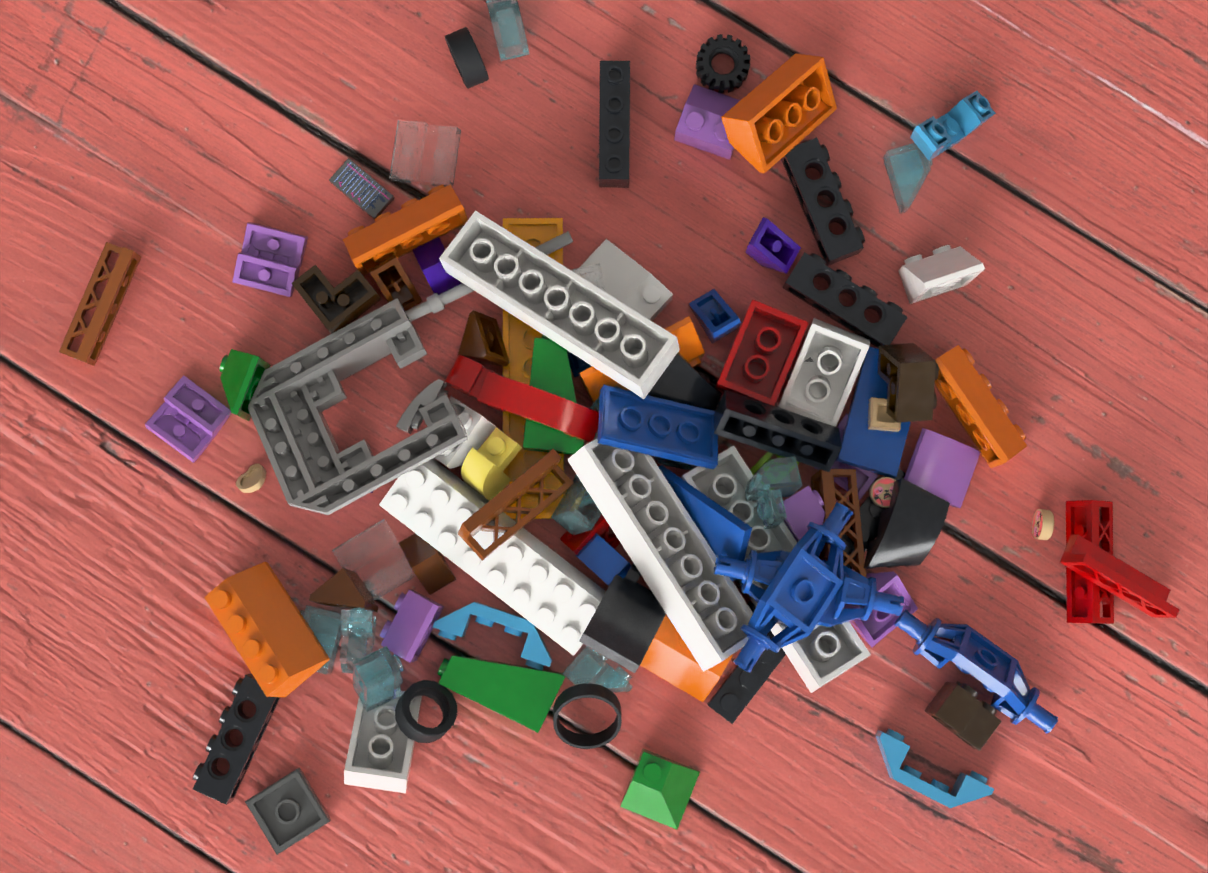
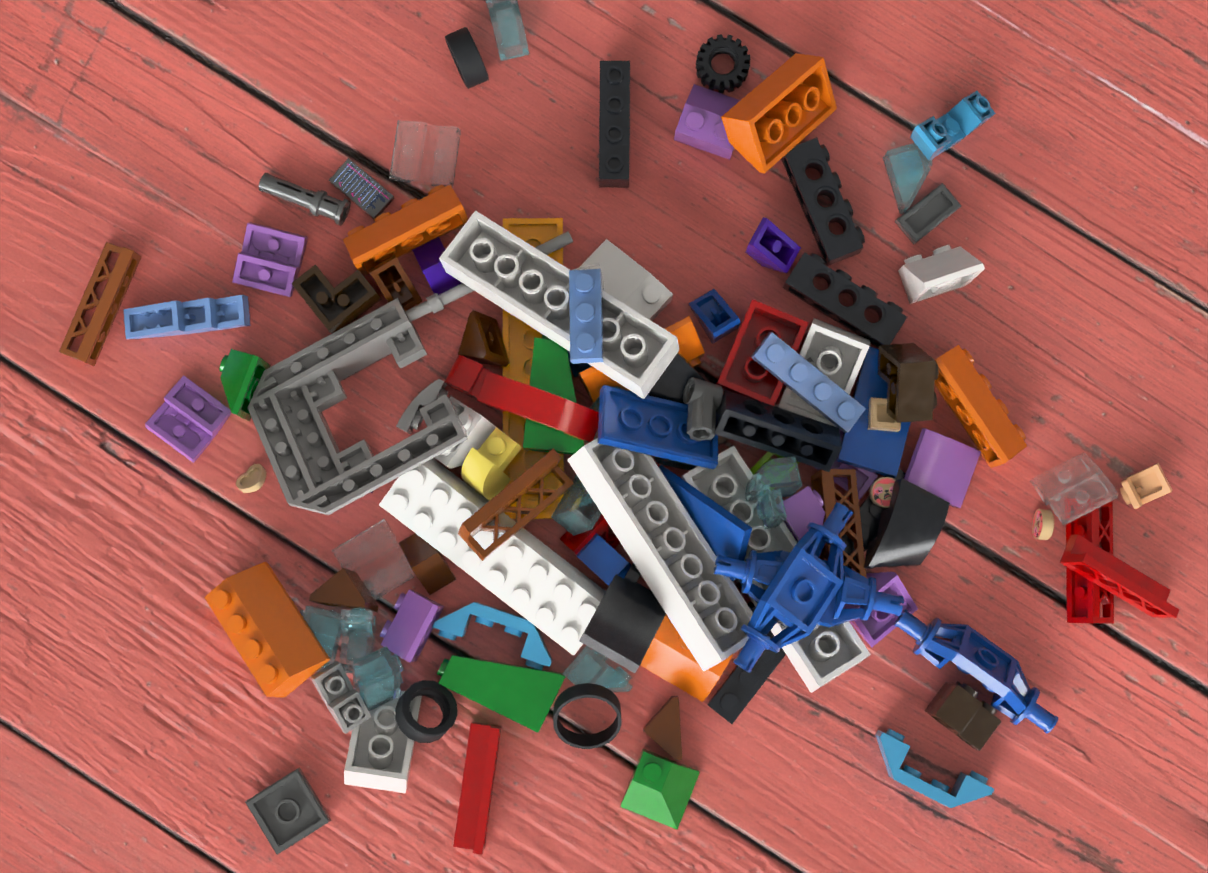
black brick [193,674,281,805] -> none
none -> medium blue slope [123,295,251,340]
none -> dark grey pin [259,173,351,226]
none -> light grey slope [310,661,371,734]
none -> red fence [453,722,502,855]
none -> medium blue plate [569,269,603,364]
none -> reddish brown slope [643,696,682,761]
none -> dark grey piece [683,377,723,441]
none -> medium blue plate [751,332,866,433]
none -> dark grey tile [895,183,961,244]
none -> clear slope [1030,452,1118,526]
none -> light nougat bracket [1120,463,1173,509]

